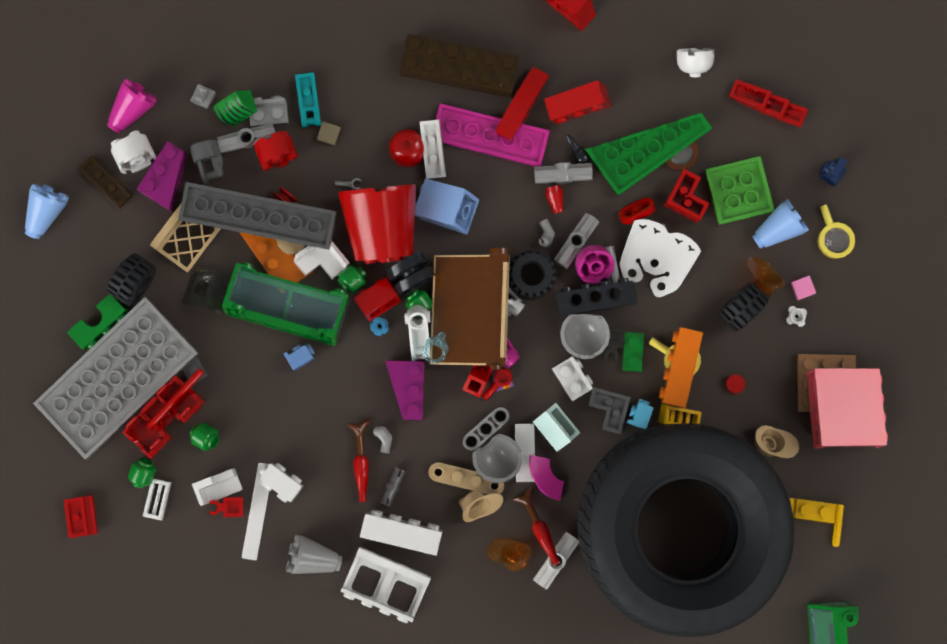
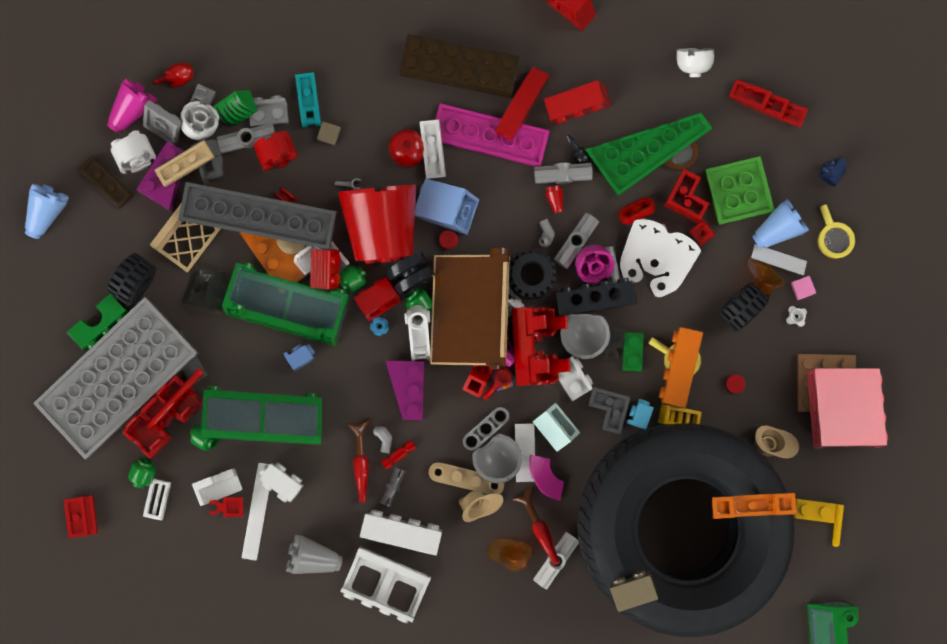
clear light blue piece [422,332,449,364] -> none
none -> light grey plate [143,100,181,145]
none -> red piece [153,62,194,88]
none -> tan tile [155,140,215,187]
none -> white cylinder [180,101,219,140]
none -> windscreen [200,386,322,445]
none -> red brick [310,248,341,289]
none -> red axle [381,440,416,469]
none -> red tile [439,230,458,250]
none -> red piece [512,307,571,386]
none -> dark tan brick [610,570,658,612]
none -> red tile [689,220,716,247]
none -> orange slope [712,493,797,519]
none -> white sticker [751,244,807,275]

